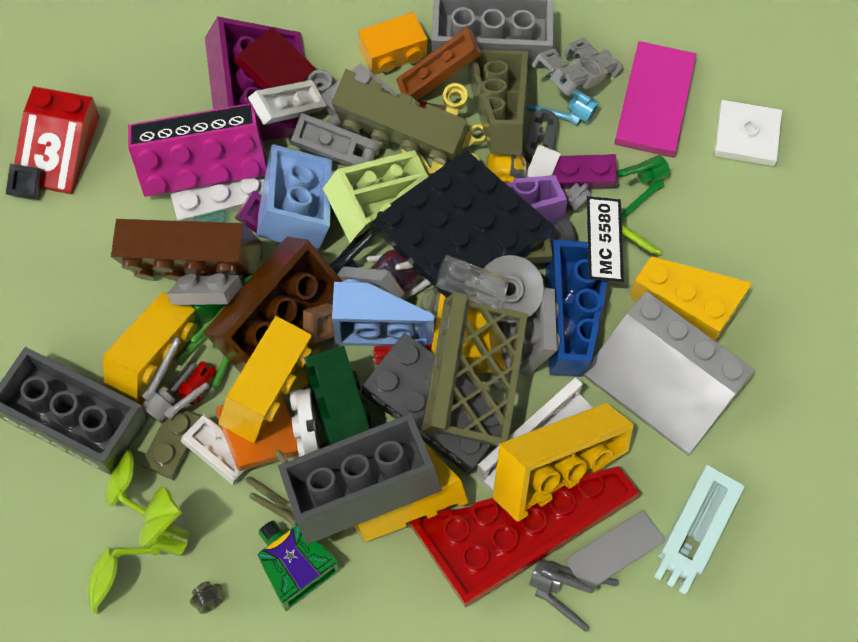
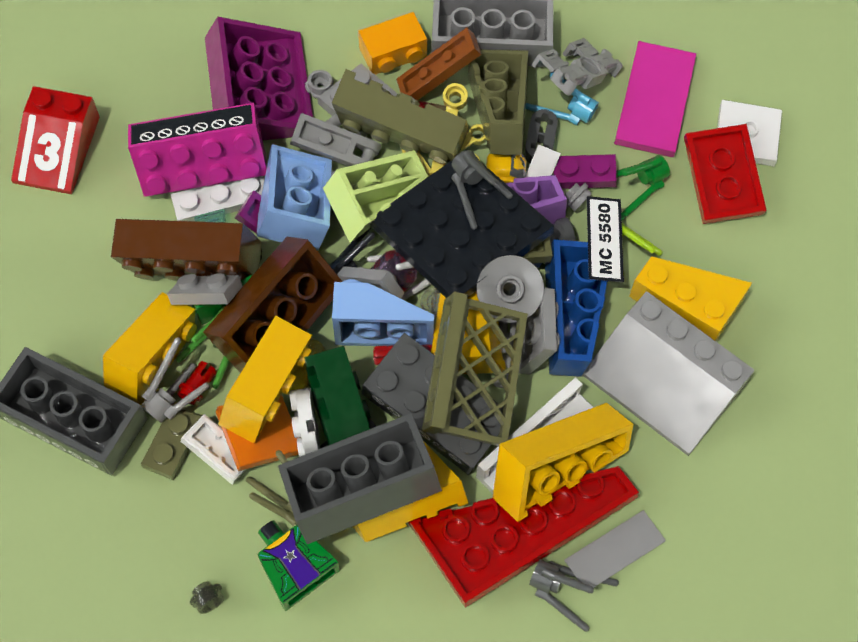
black tile [5,163,44,200] -> none
lime plant [88,450,189,614] -> none
dark red tile [233,27,316,89] -> none
white plate [248,80,327,125] -> none
medium nougat tile [303,303,334,345] -> none
clear plate [436,255,509,310] -> none
light aqua hinge [653,465,745,595] -> none
none -> dark grey plant [451,150,513,230]
none -> red plate [684,124,767,224]

